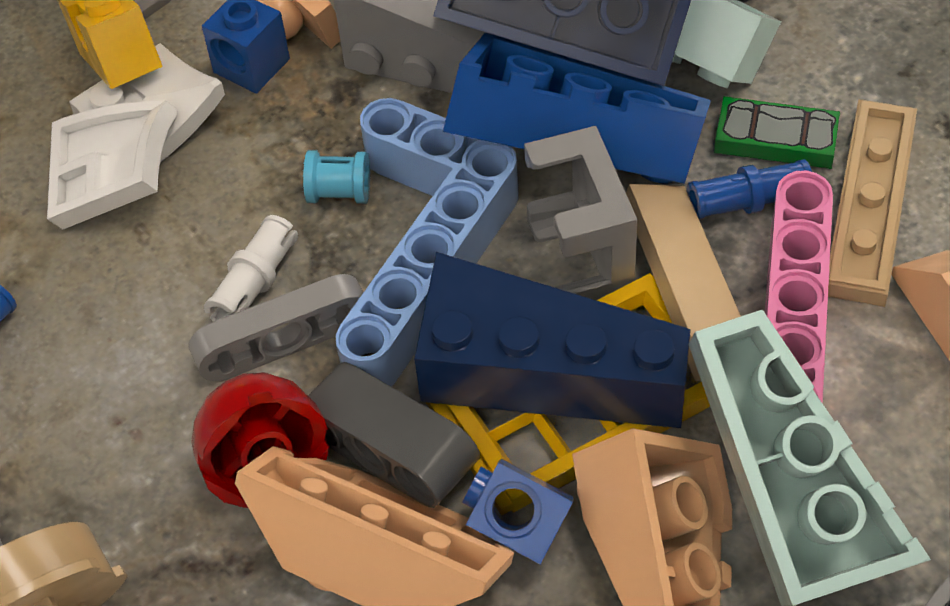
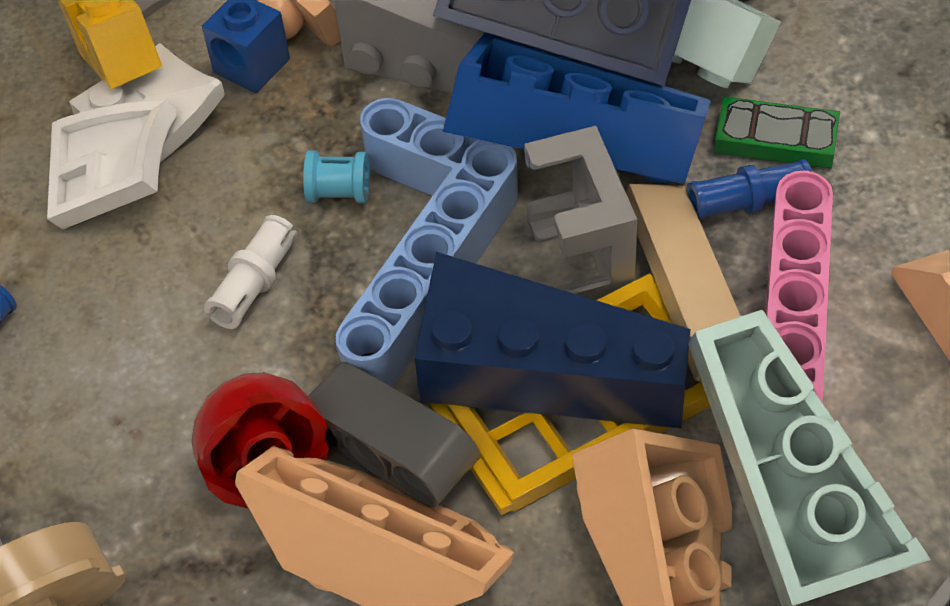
light grey beam [189,274,364,381] -> none
blue brick [462,459,573,565] -> none
tan tile [828,99,917,307] -> none

